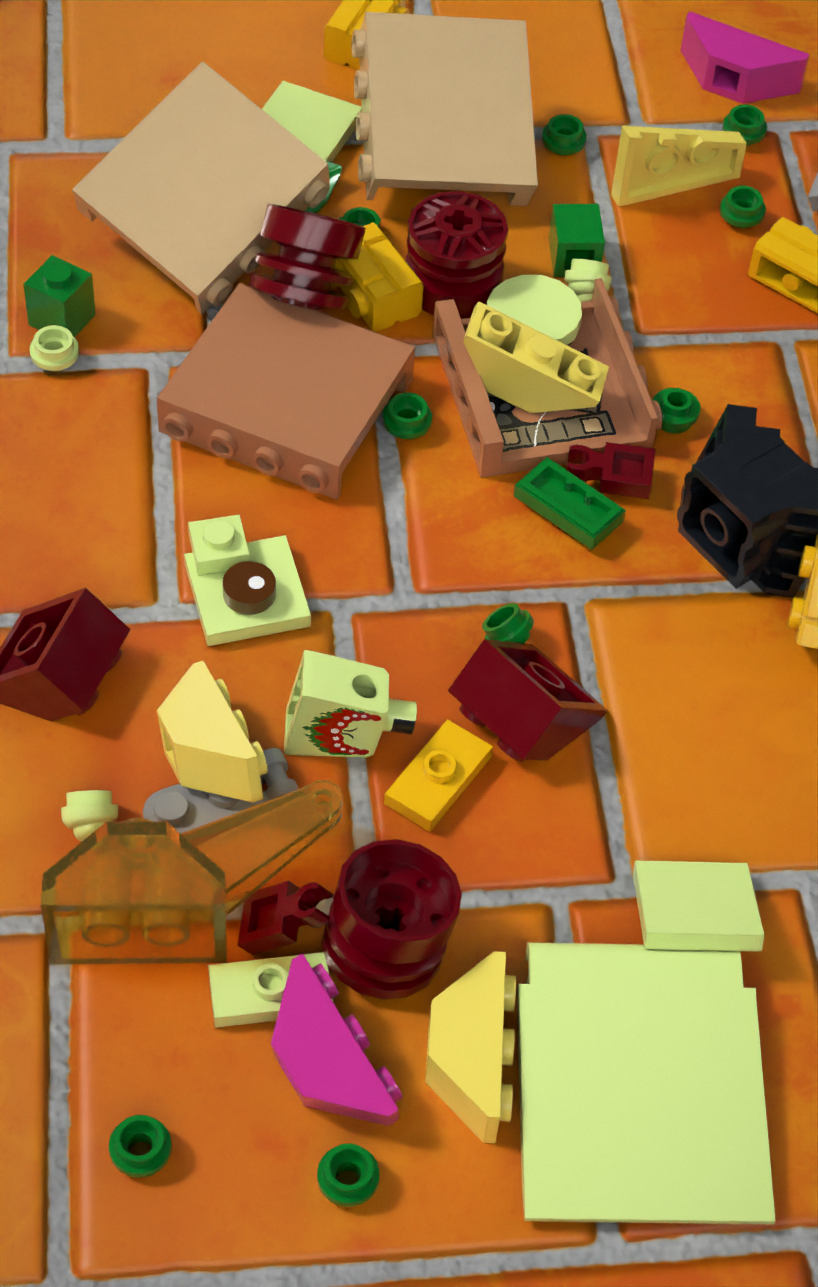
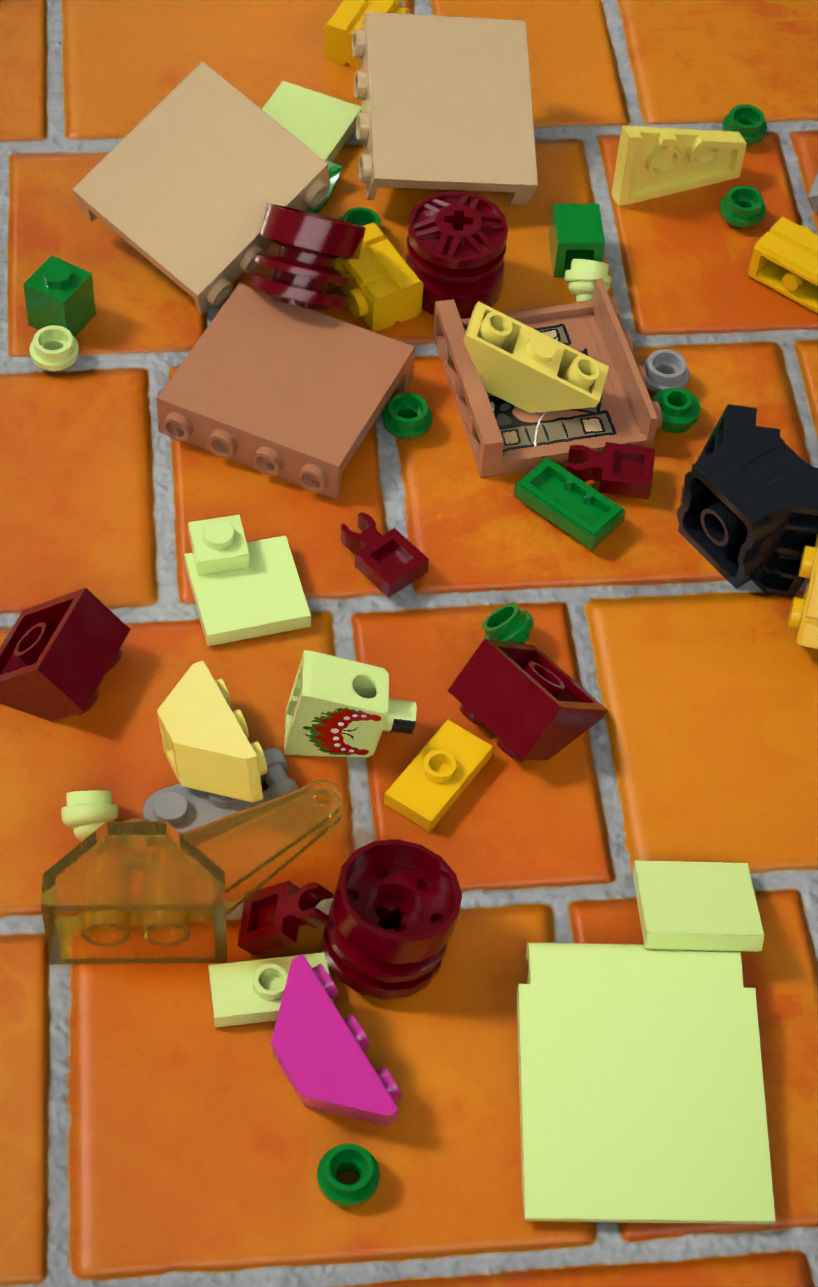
green plate [109,1115,172,1178] -> none
reddish brown tile [223,561,276,615] -> none
light yellow slope [425,951,516,1144] -> none
yellowish green tile [487,275,582,345] -> none
green plate [542,114,587,156] -> none
dark pink slope [680,12,810,104] -> none
none -> dark red plate [341,512,429,598]
none -> light grey plate [642,349,690,393]

